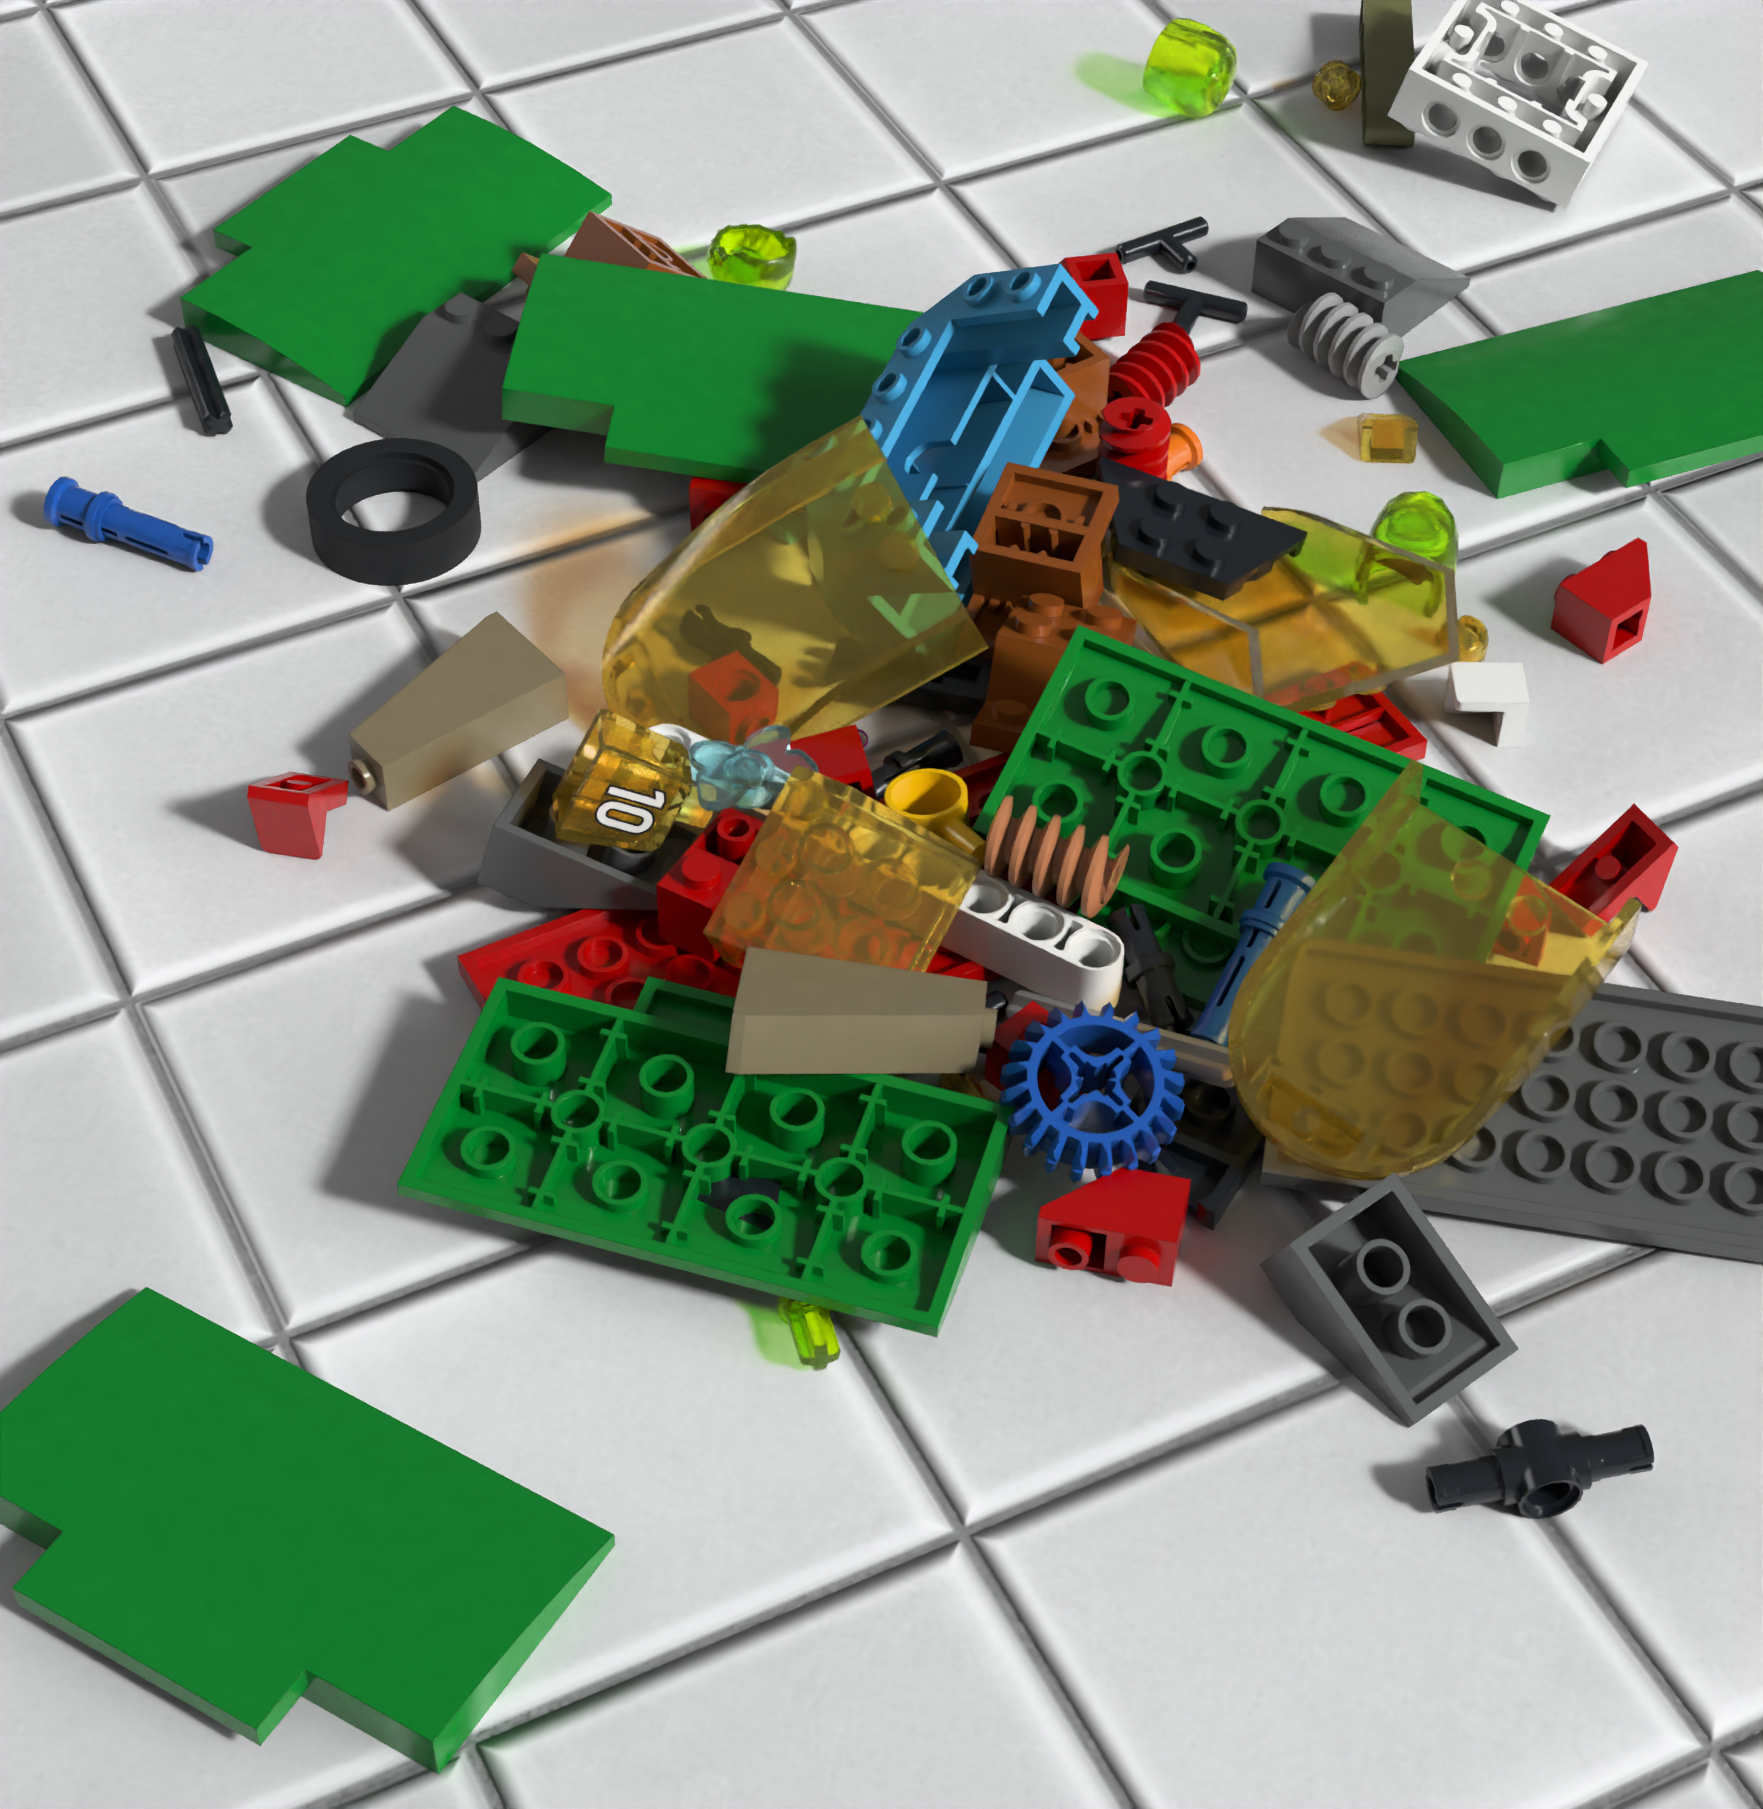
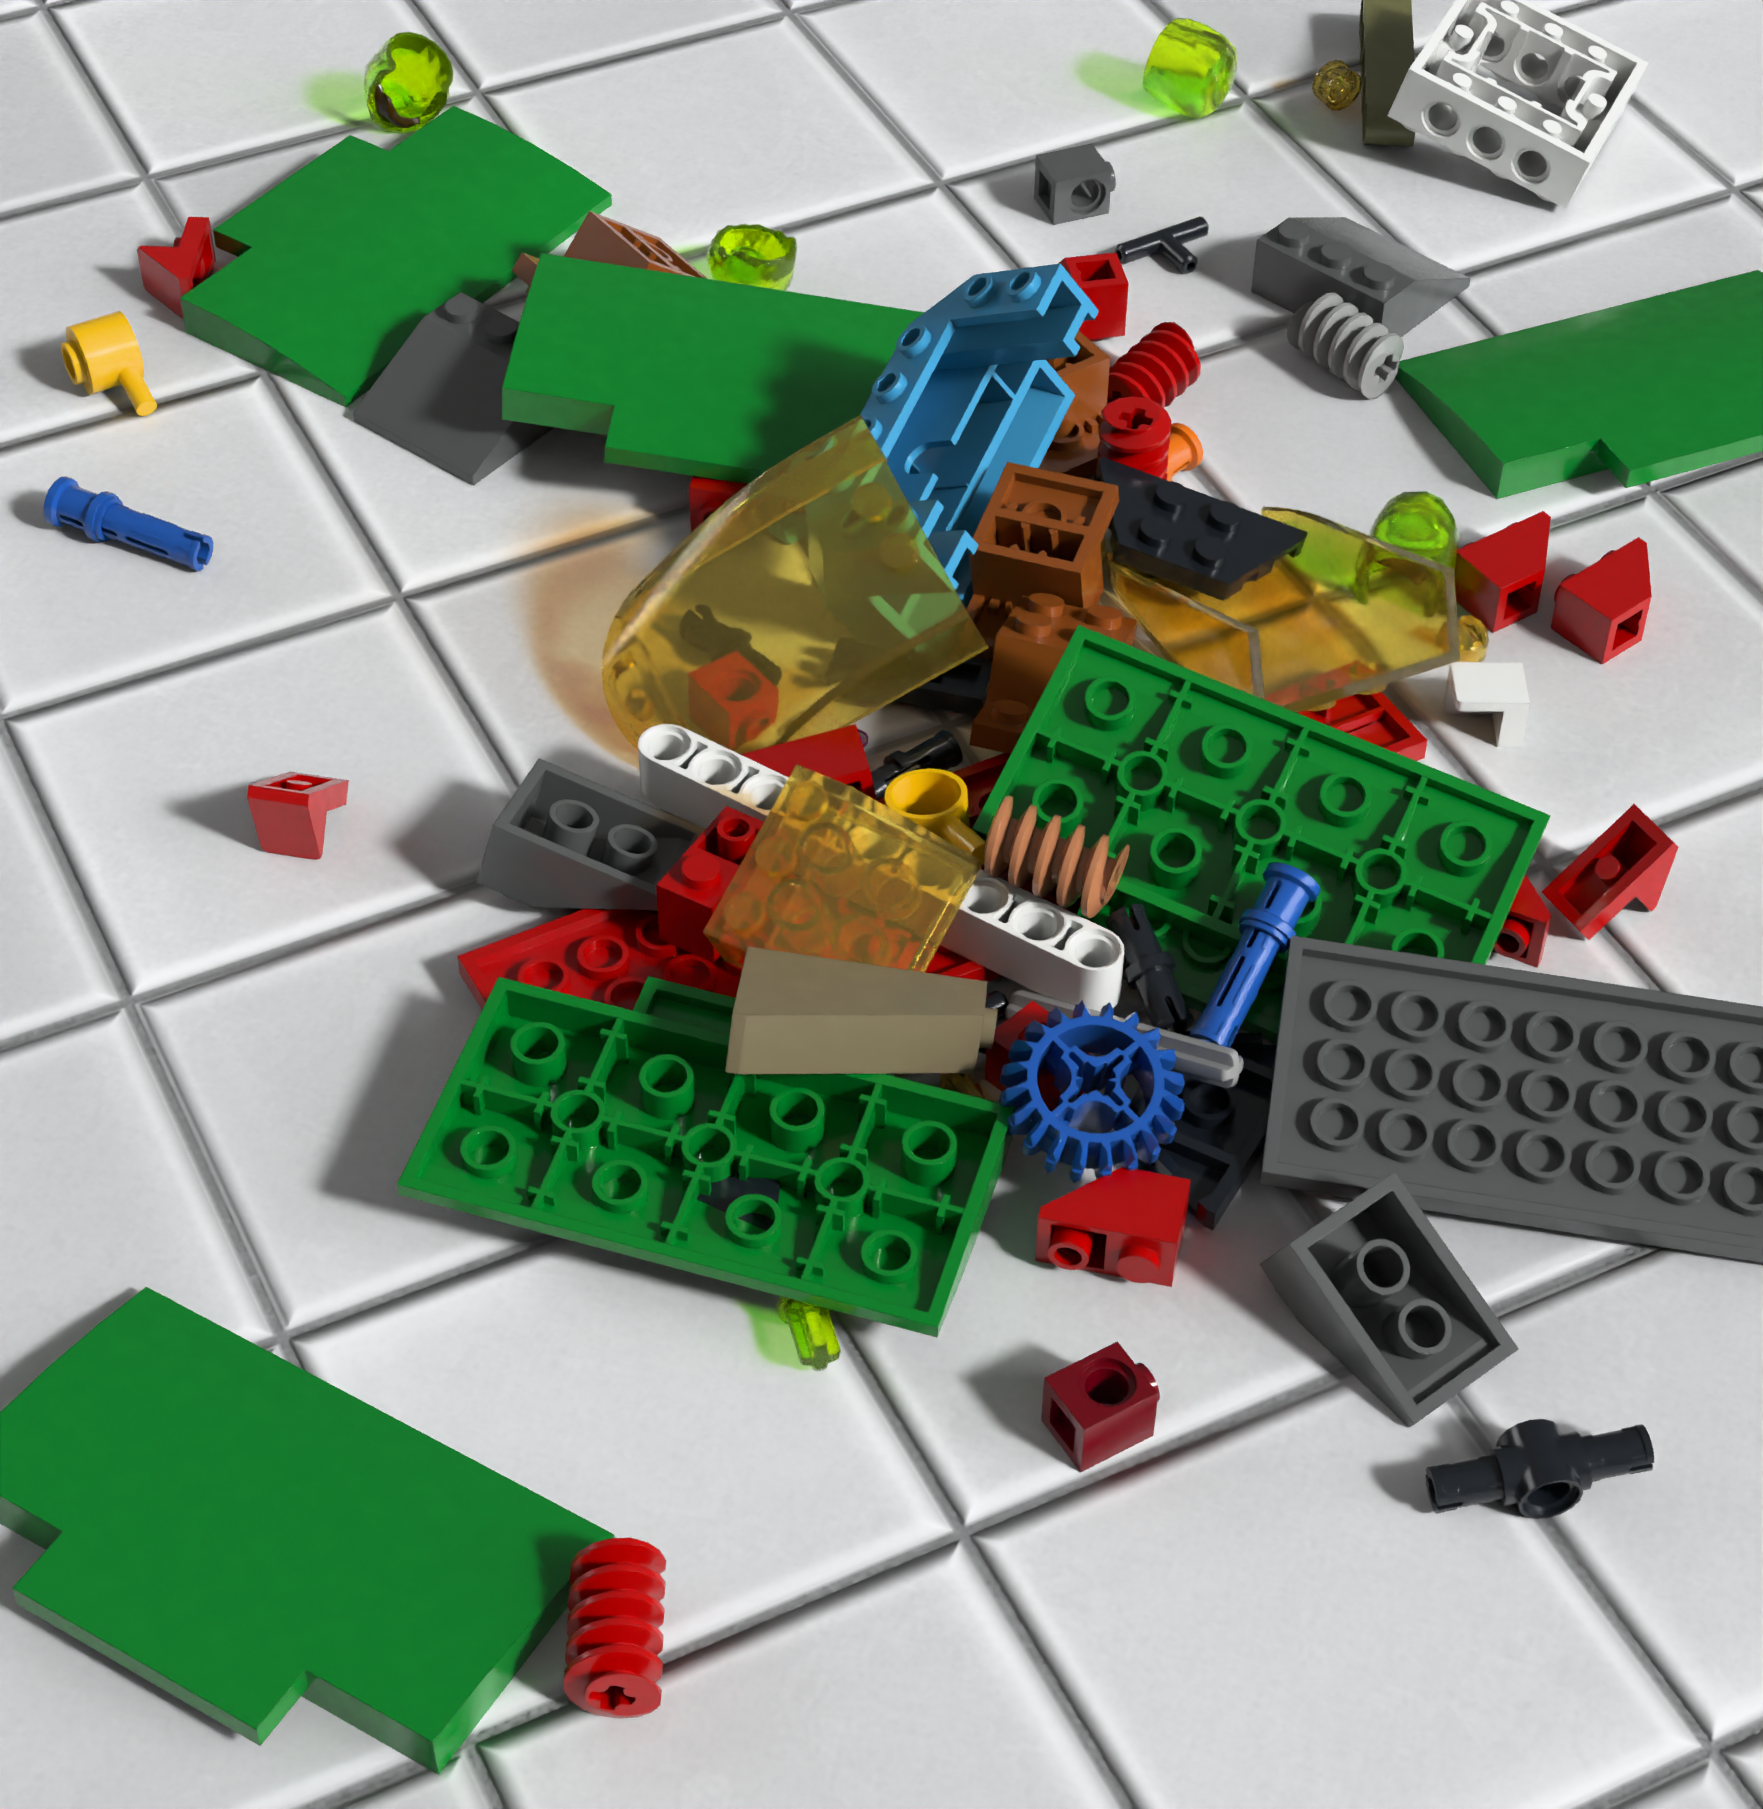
black axle [171,324,233,436] -> none
black tyre [306,438,481,586] -> none
dark tan slope [348,611,569,812] -> none
clear yellow torso [552,708,715,852] -> none
clear light blue animal [689,724,819,811] -> none
black piece [1143,280,1248,335] -> none
clear yellow windscreen [1228,759,1642,1181] -> none
clear yellow slope [1357,413,1418,464] -> none
none -> yellow piece [60,311,157,416]
none -> red slope [137,217,216,320]
none -> clear neon green piece [364,32,453,134]
none -> red piece [563,1537,666,1719]
none -> dark grey brick [1034,143,1116,225]
none -> dark red brick [1041,1341,1160,1472]
none -> red slope [1448,511,1551,633]

